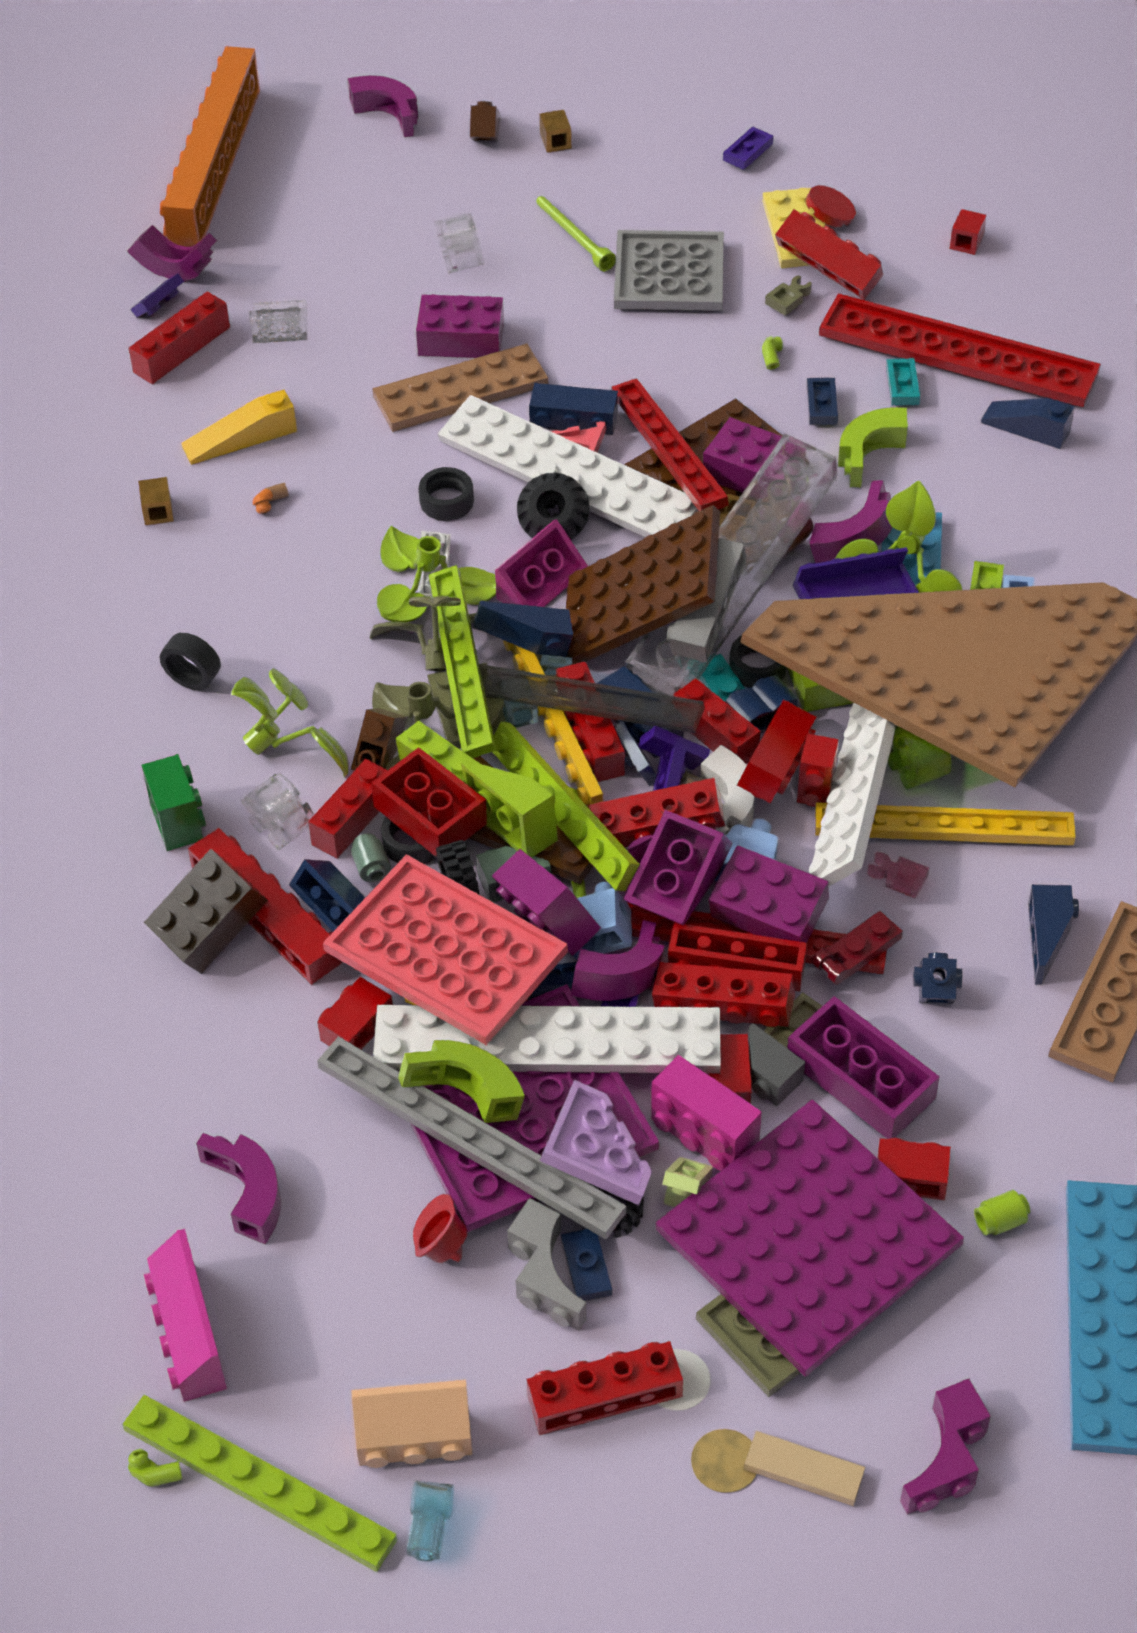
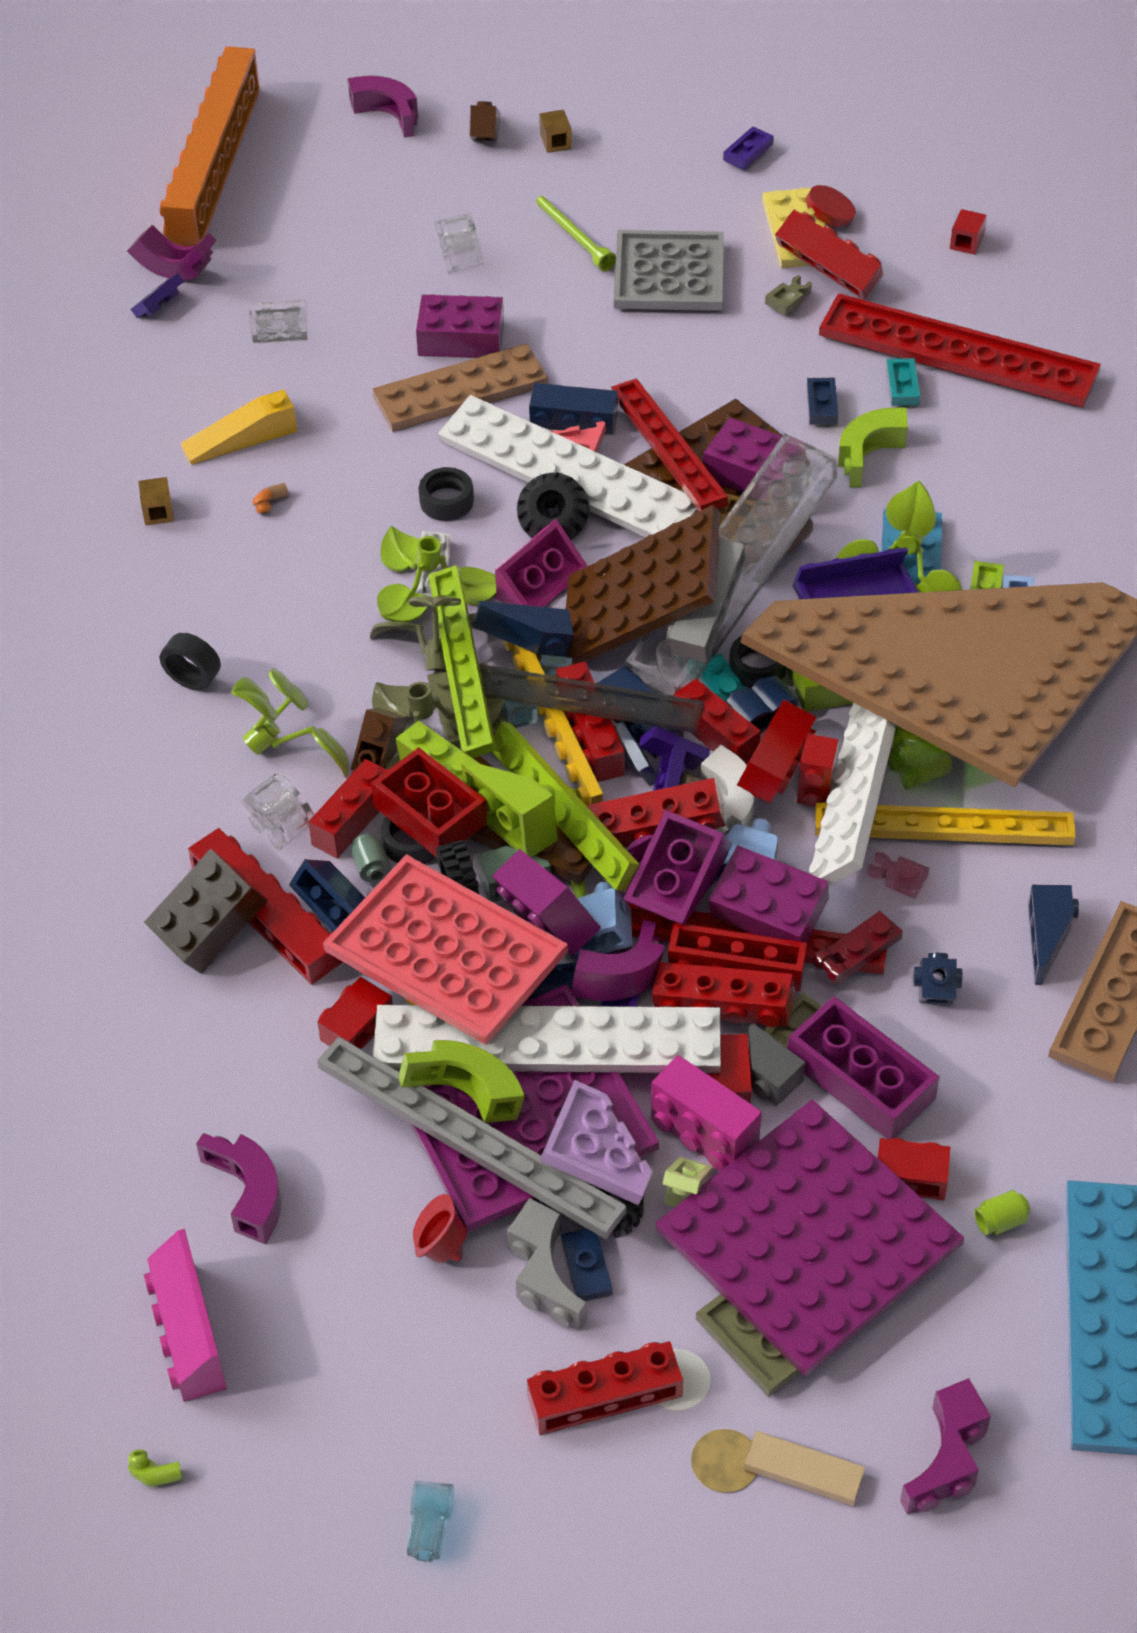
lime plate [122,1394,397,1572] -> none
red brick [128,291,230,384] -> none
green brick [141,754,206,851] -> none
light nougat slope [351,1380,472,1468] -> none
lime arm [762,336,783,370] -> none
magenta arch [809,480,893,563] -> none
dark blue slope [981,398,1075,449] -> none

